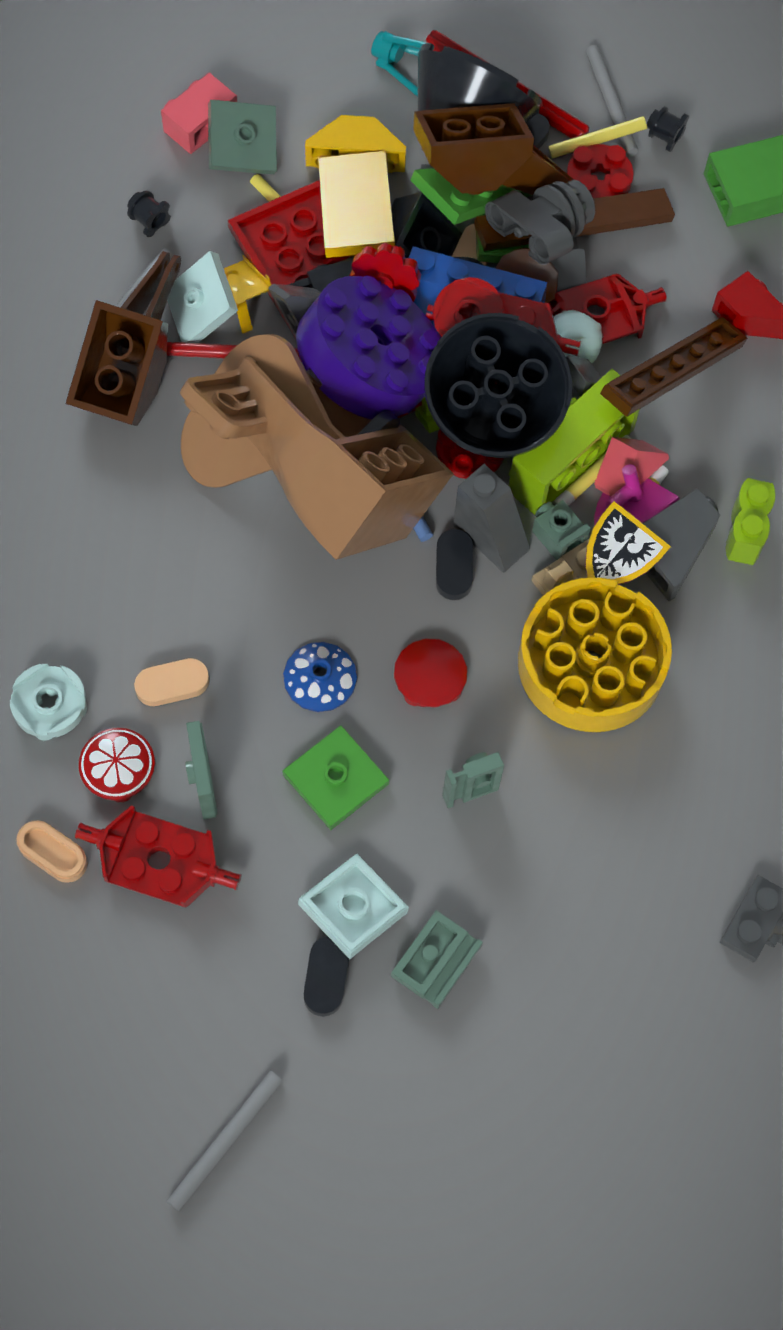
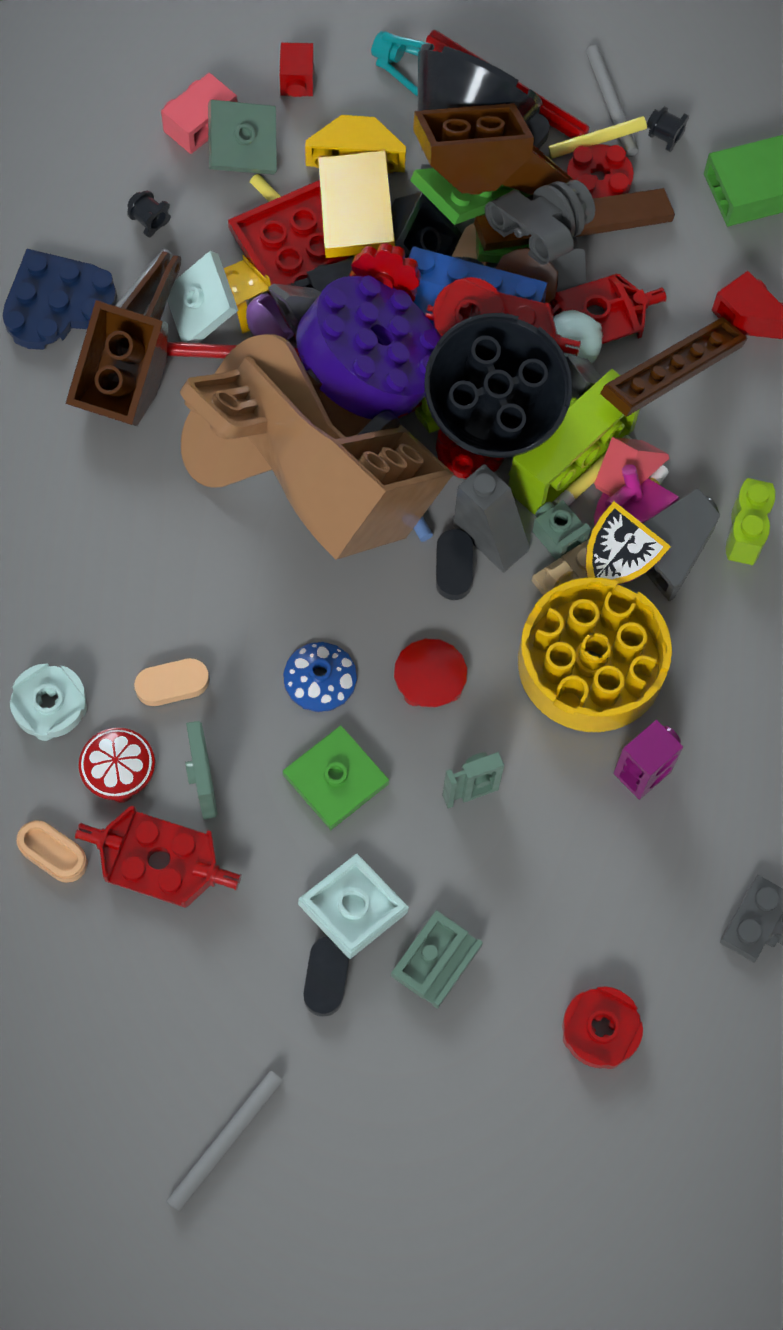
none -> dark blue plate [2,249,117,350]
none -> medium lavender hair [246,293,294,340]
none -> red brick [279,42,314,97]
none -> red plate [562,986,643,1069]
none -> magenta brick [613,719,683,800]

